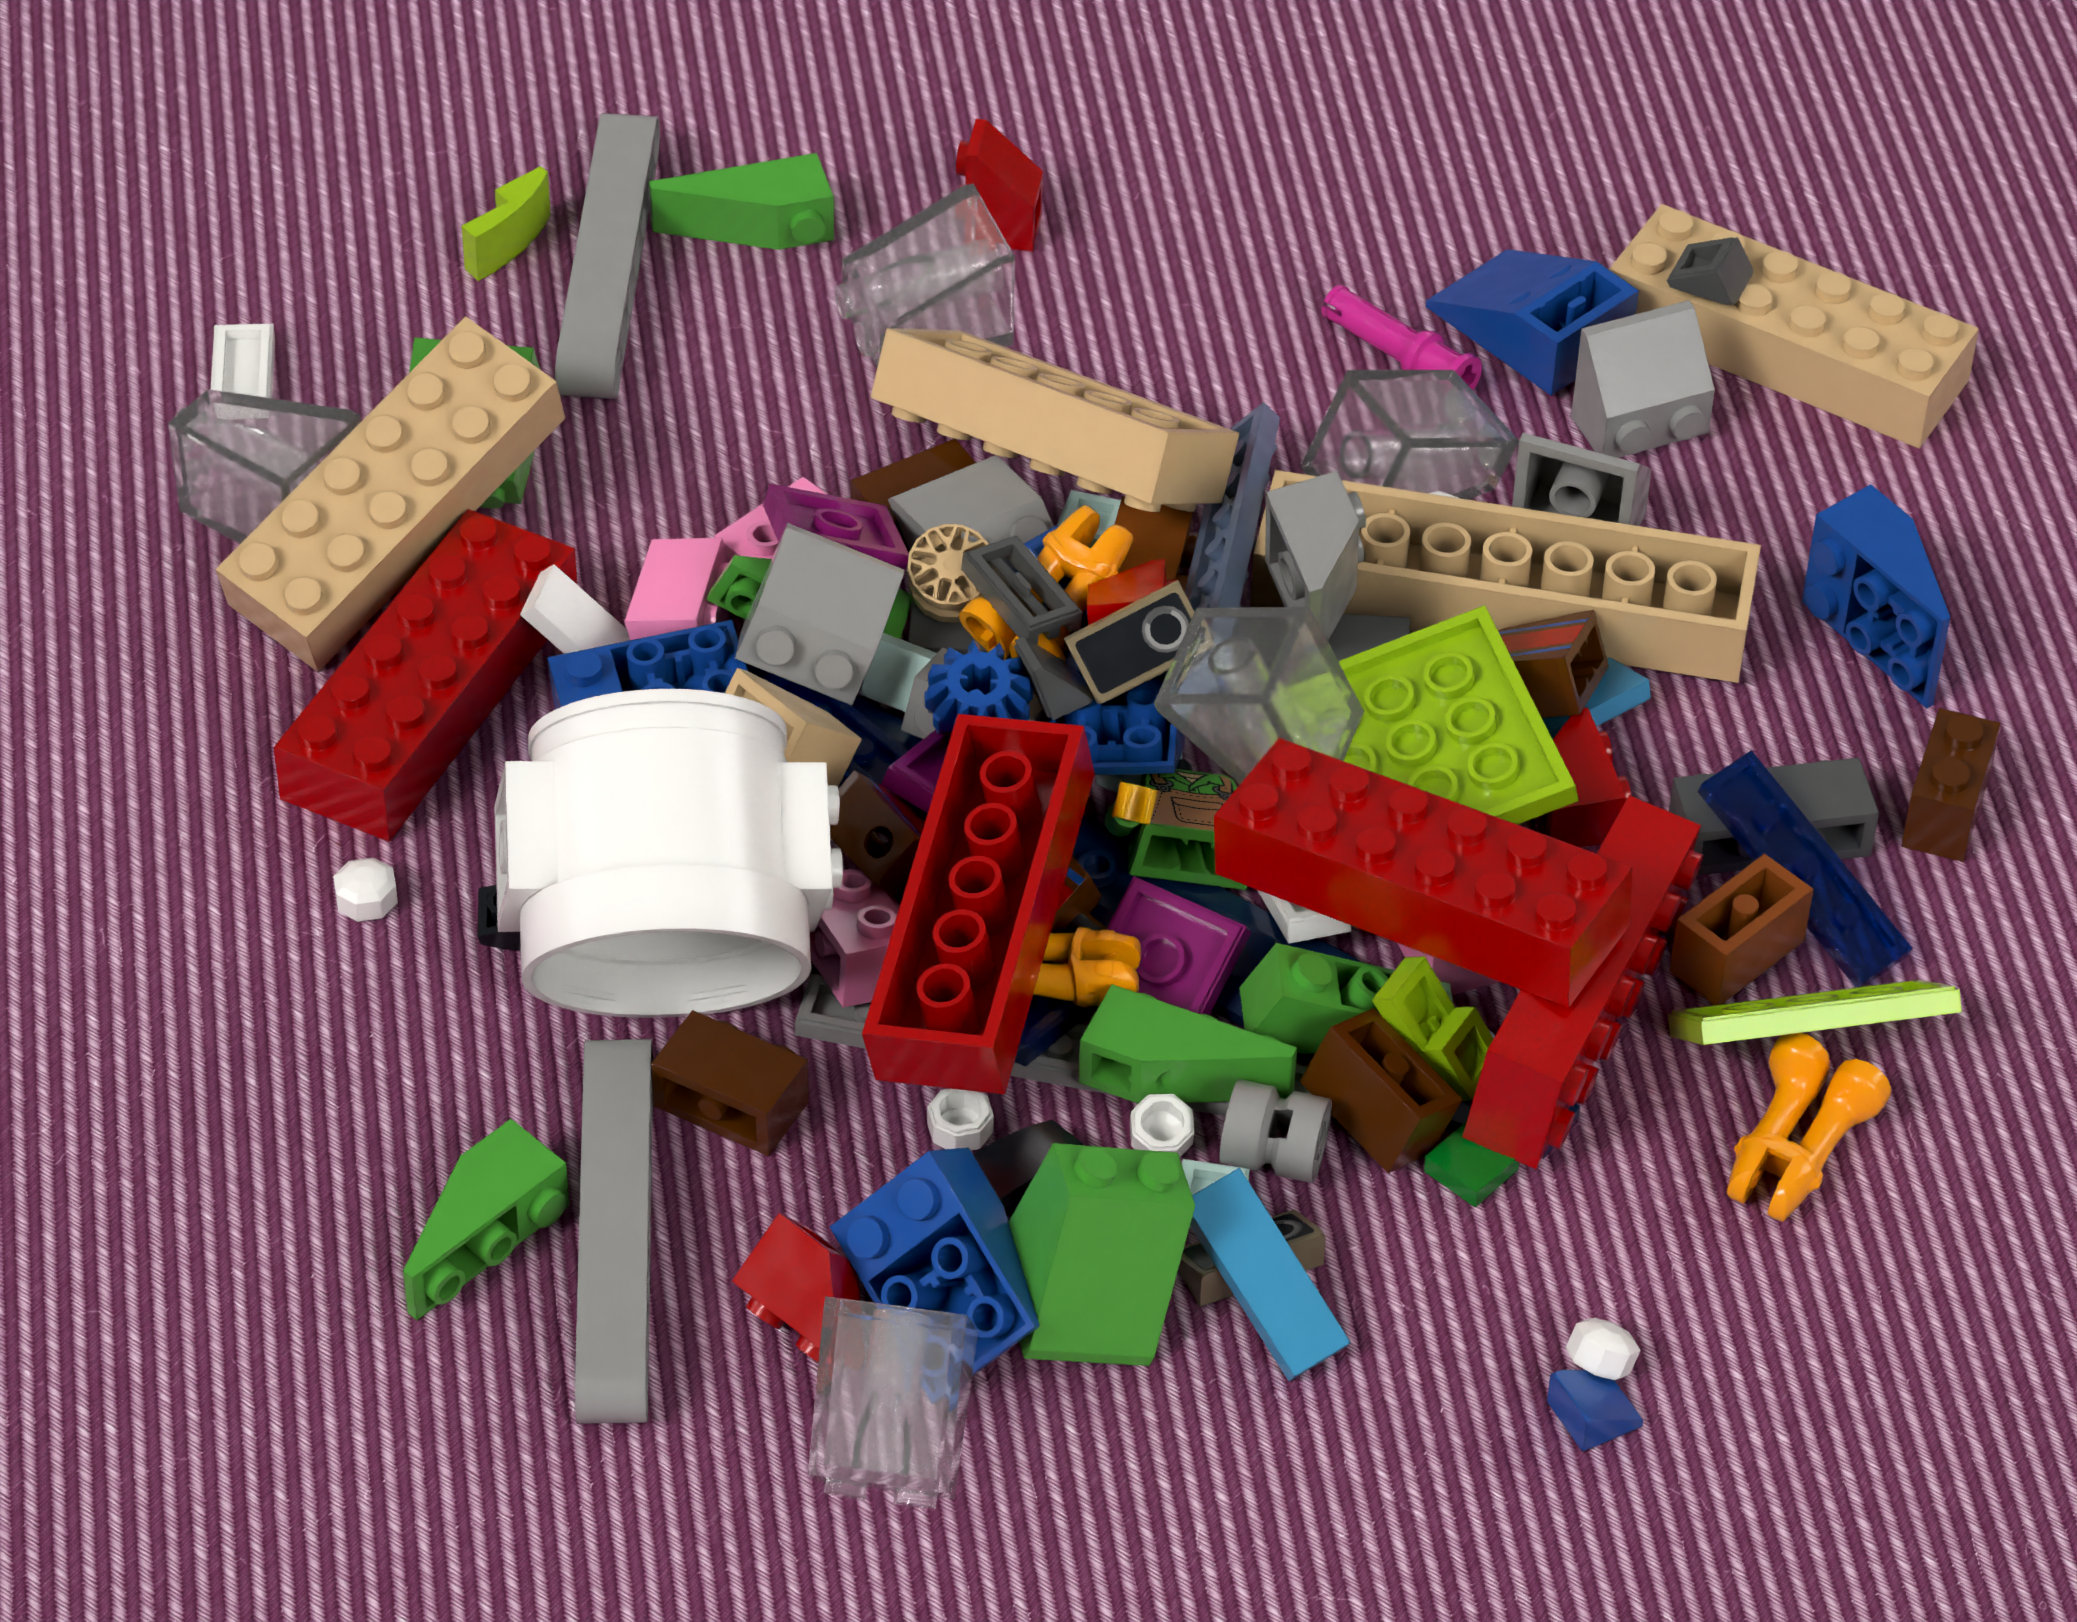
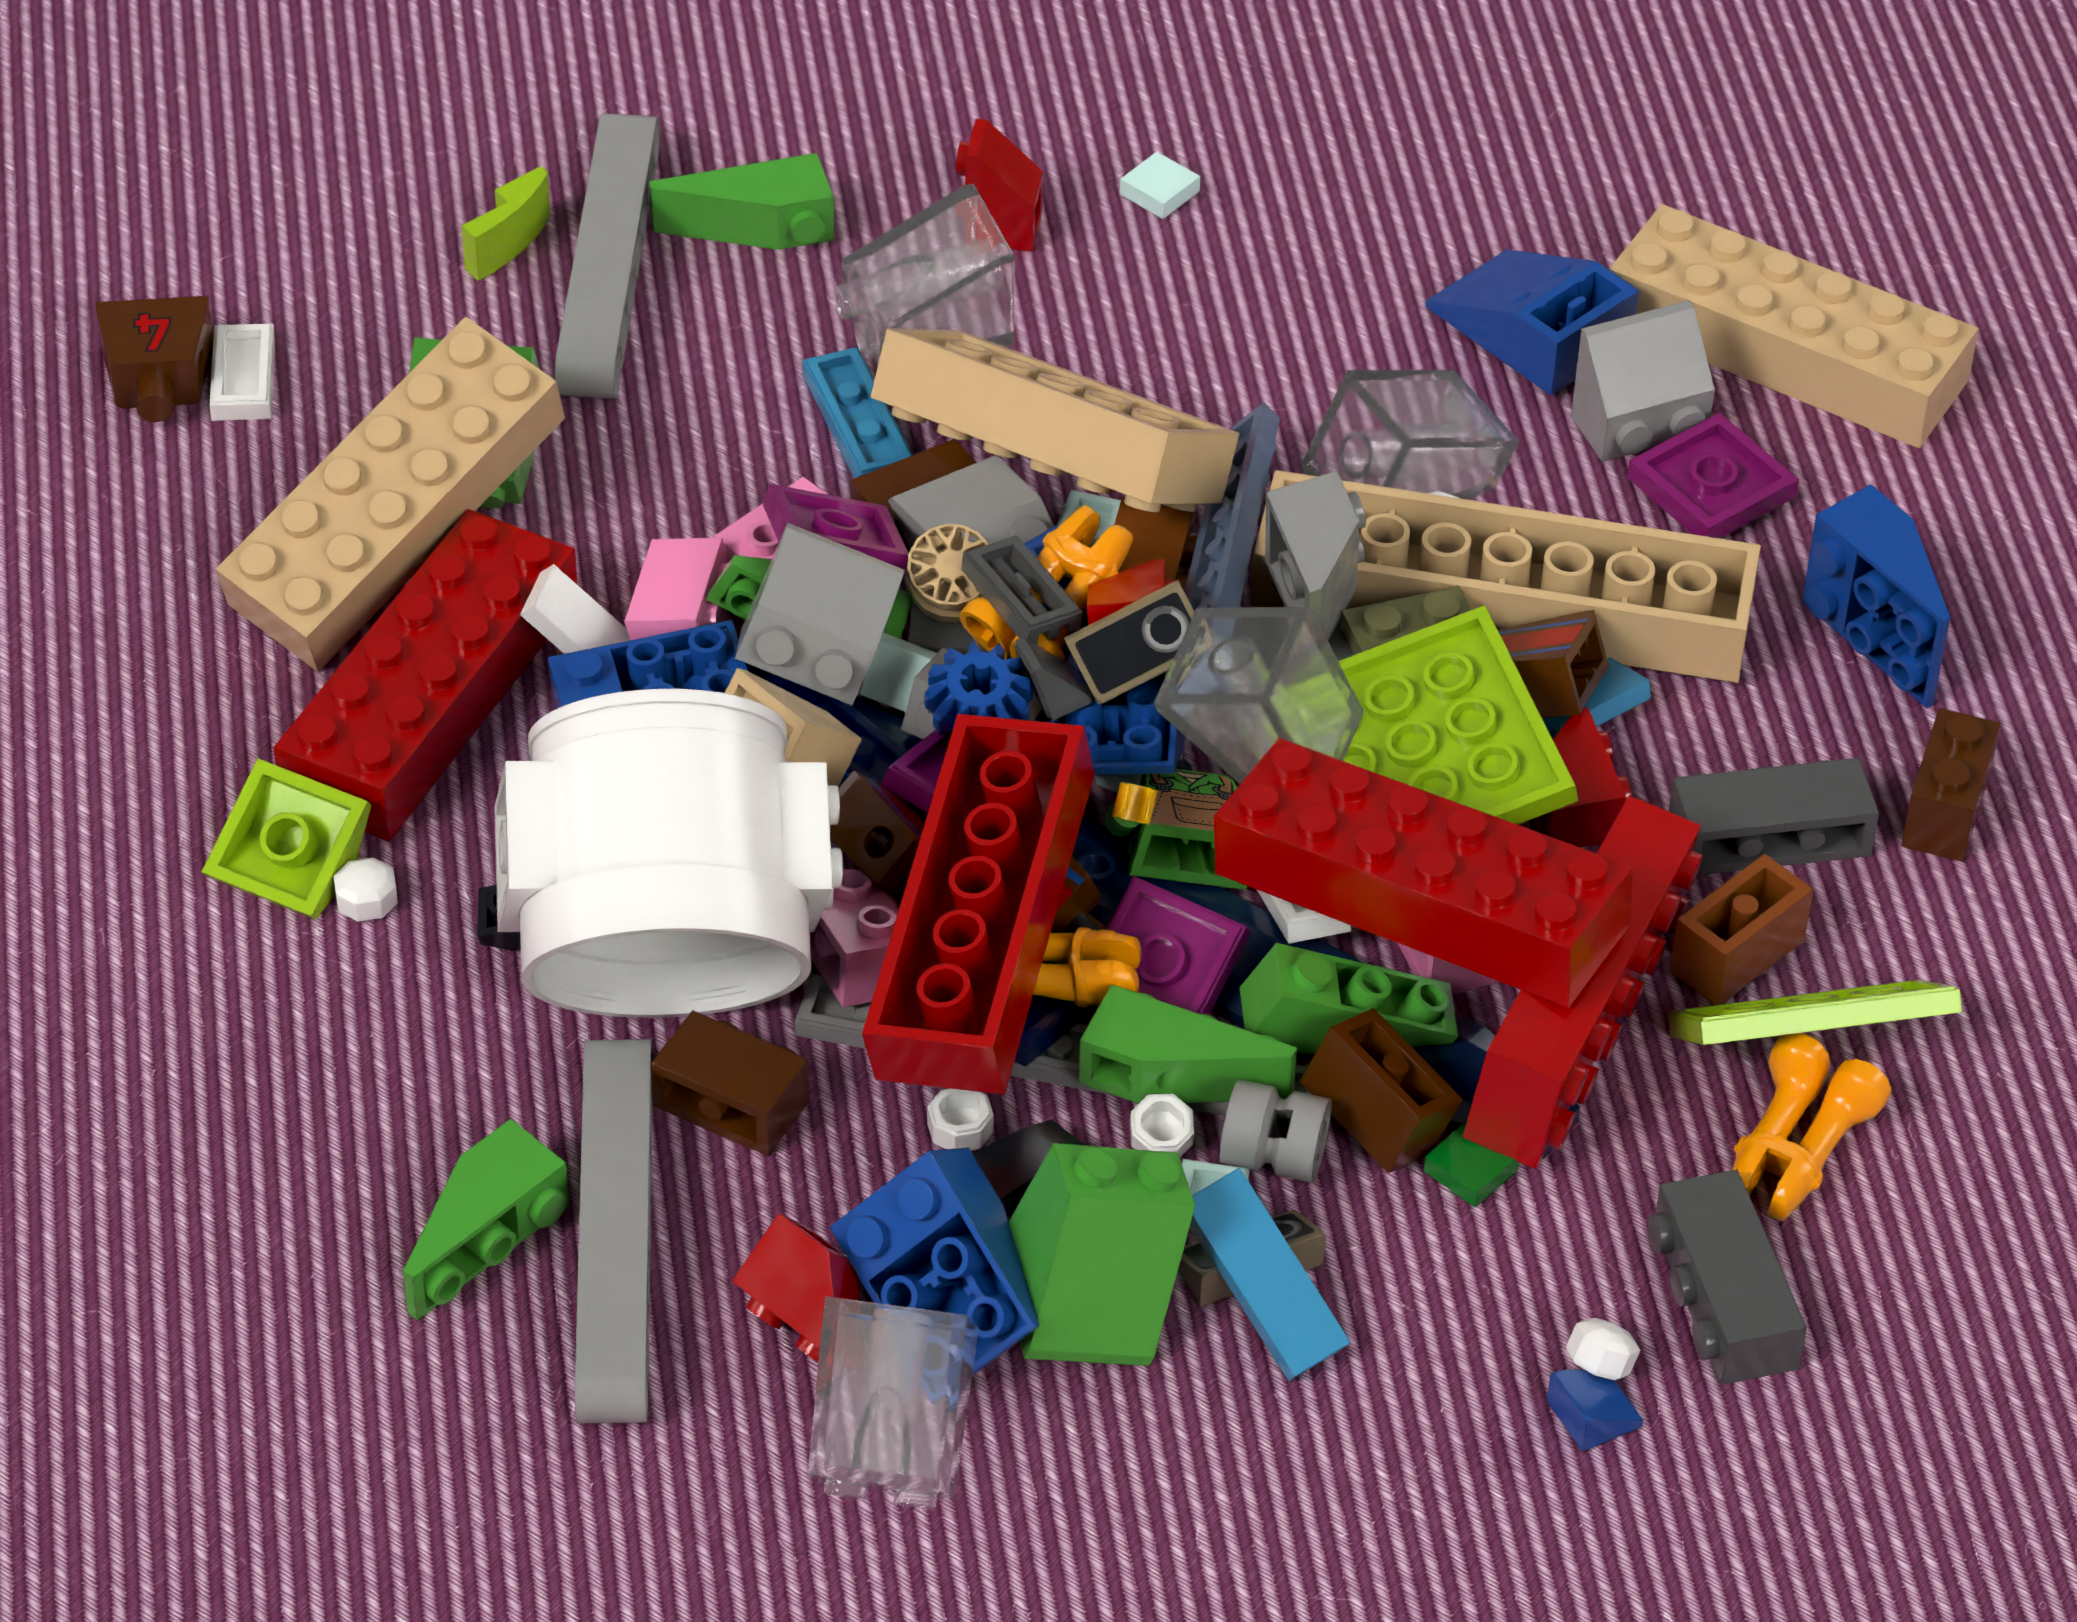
clear slope [168,389,361,544] -> none
dark pink pin [1321,285,1482,404] -> none
lime slope [1372,956,1494,1101] -> none
light grey slope [1512,433,1652,526] -> none
dark grey slope [1667,237,1753,305] -> none
clear blue tile [1698,750,1913,987] -> none
none -> reddish brown torso [96,296,214,422]
none -> lime slope [202,758,371,920]
none -> dark azure tile [802,347,913,478]
none -> light aqua tile [1120,152,1200,219]
none -> olive plate [1340,586,1471,655]
none -> magenta plate [1627,412,1799,538]
none -> dark grey brick [1648,1169,1807,1385]

